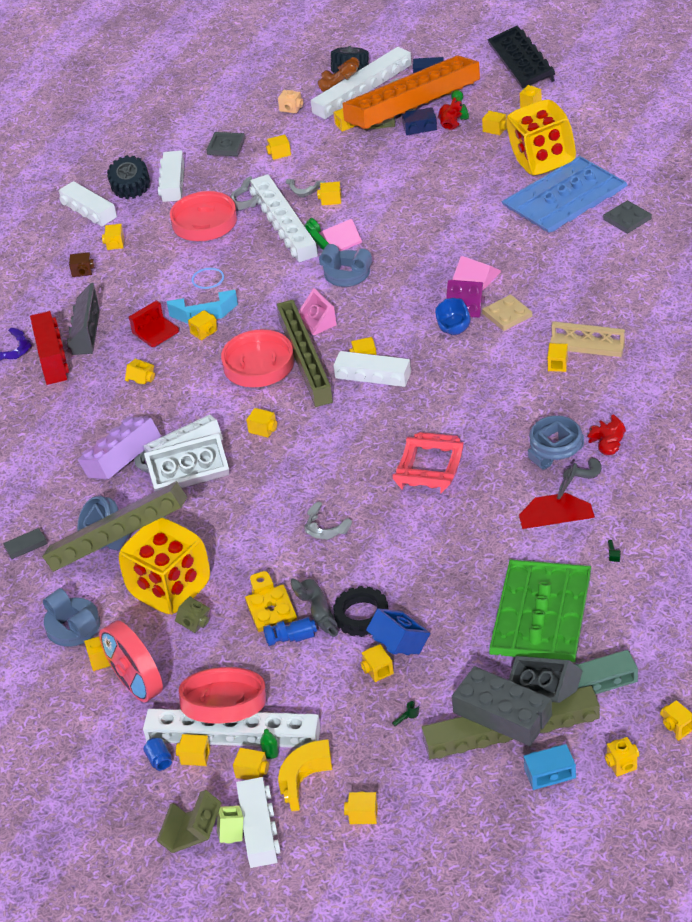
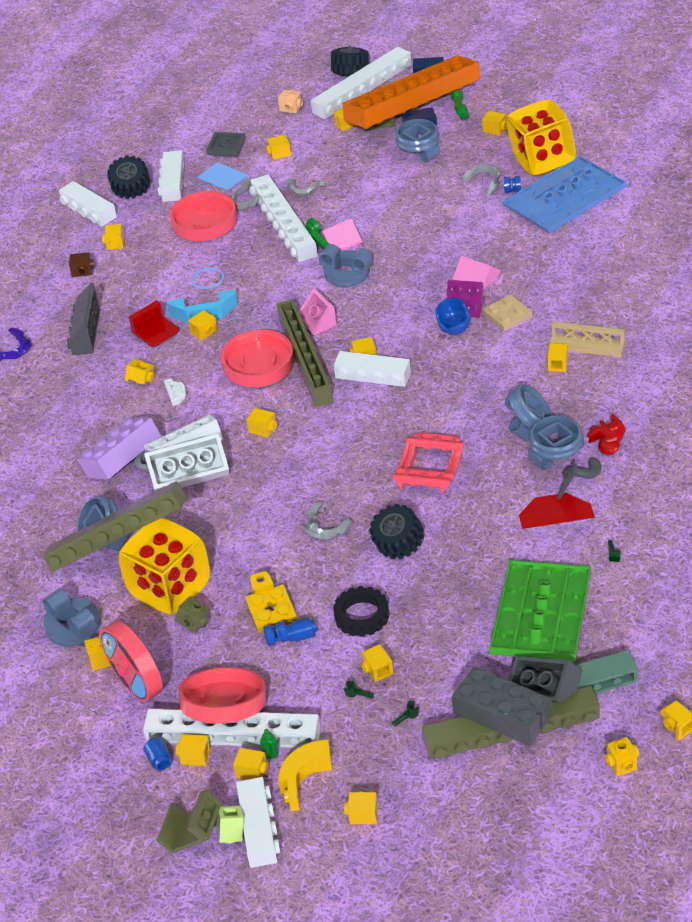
dark grey tile [3,528,47,560] -> none
red brick [30,311,69,385] -> none
dark grey piece [291,578,338,637] -> none
yellow brick [317,181,341,205] -> none
dark orange piece [318,57,360,92] -> none
blue brick [366,608,431,656] -> none
red animal [438,97,462,130] -> none
black bracket [487,25,555,89] -> none
yellow brick [520,85,542,108] -> none
dark azure brick [524,744,576,790] -> none
dark grey plate [603,200,652,234] -> none
none -> white tile [164,379,186,406]
none -> light blue window [197,162,248,191]
none -> dark green hand [343,681,374,698]
none -> black wheel [369,504,424,560]
none -> sand blue piece [395,119,440,162]
none -> light grey helmet [463,164,501,195]
none -> blue wheel [504,176,521,194]
none -> sand blue piece [505,384,552,441]

